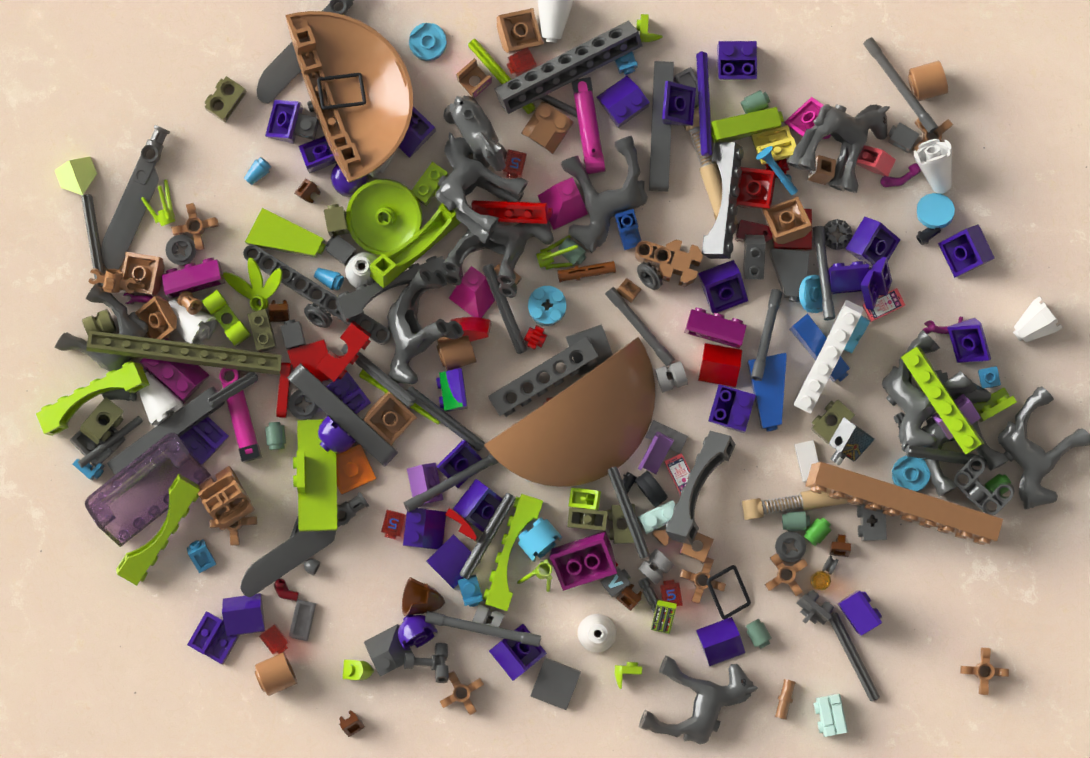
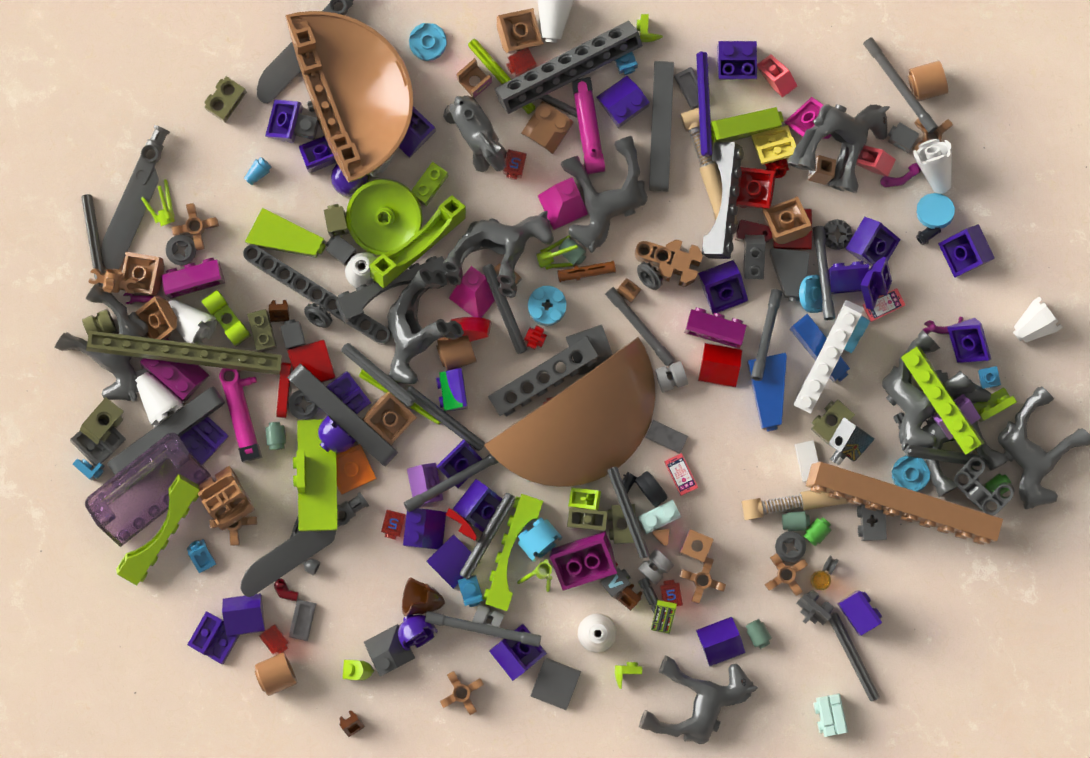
lime arch [36,361,150,436] -> none
yellowish green slope [55,156,97,195] -> none
dark grey bar [78,416,143,468] -> none
medium nougat bush [177,290,202,315] -> none
dark grey axle [207,372,258,408] -> none
lime plant [223,257,282,311] -> none
reddish brown tile [294,178,321,203] -> none
dark azure cone [314,268,344,290] -> none
red arch [316,320,371,381] -> none
black piece [317,73,366,110] -> none
dark grey bar [404,643,449,683] -> none
dark grey animal [436,132,528,244] -> none
red fence [471,200,553,224] -> none
blue slope [615,209,642,250] -> none
medium lavender panel [638,431,674,474] -> none
dark purple slope [662,81,696,126] -> none
dark grey arch [666,431,736,545] -> none
black piece [707,565,751,619] -> none
dark purple slope [708,384,756,433] -> none
sand green brick [740,90,770,114] -> none
dark azure piece [756,146,798,195] -> none
medium nougat pin [775,679,796,720] -> none
reddish brown tile [829,534,851,557] -> none
medium nougat pin [960,648,1009,695] -> none
none -> coral slope [757,54,797,97]

